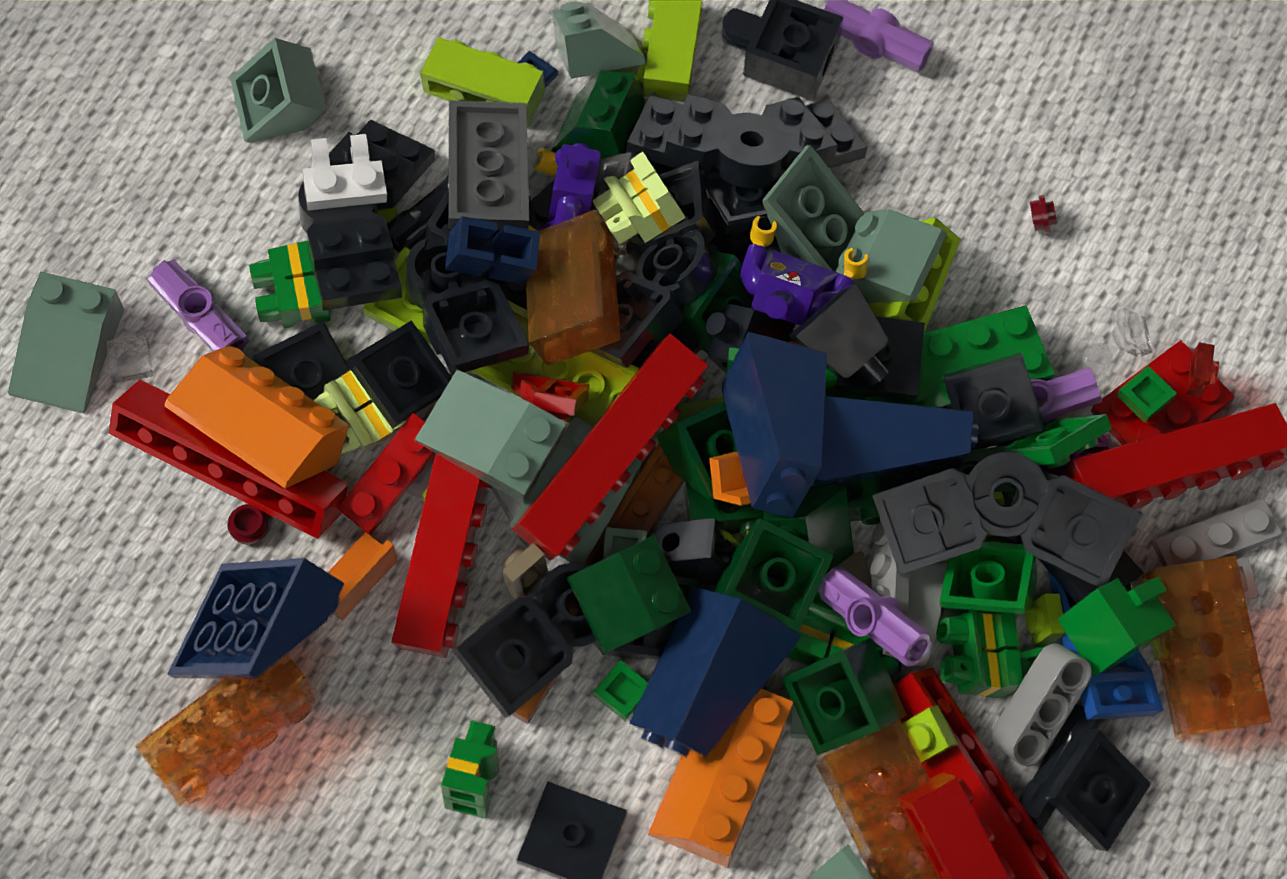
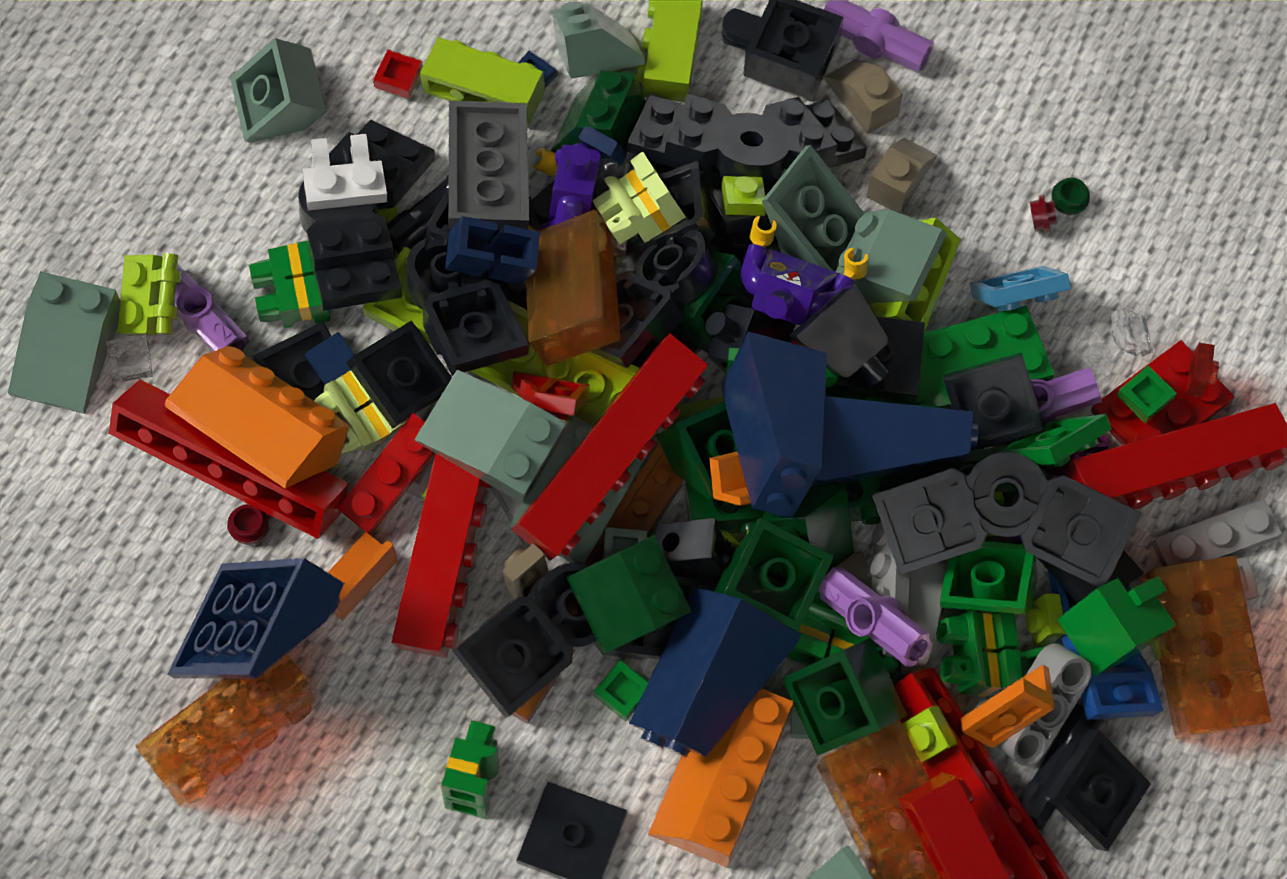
none -> lime plate [117,253,181,336]
none -> dark blue tile [305,332,355,385]
none -> red plate [373,49,423,99]
none -> dark blue tile [578,126,627,166]
none -> lime plate [721,176,766,216]
none -> dark tan slope [824,59,903,135]
none -> dark tan slope [867,138,937,213]
none -> orange panel [961,665,1055,748]
none -> dark azure plate [970,265,1071,311]
none -> dark green plate [1051,177,1090,215]

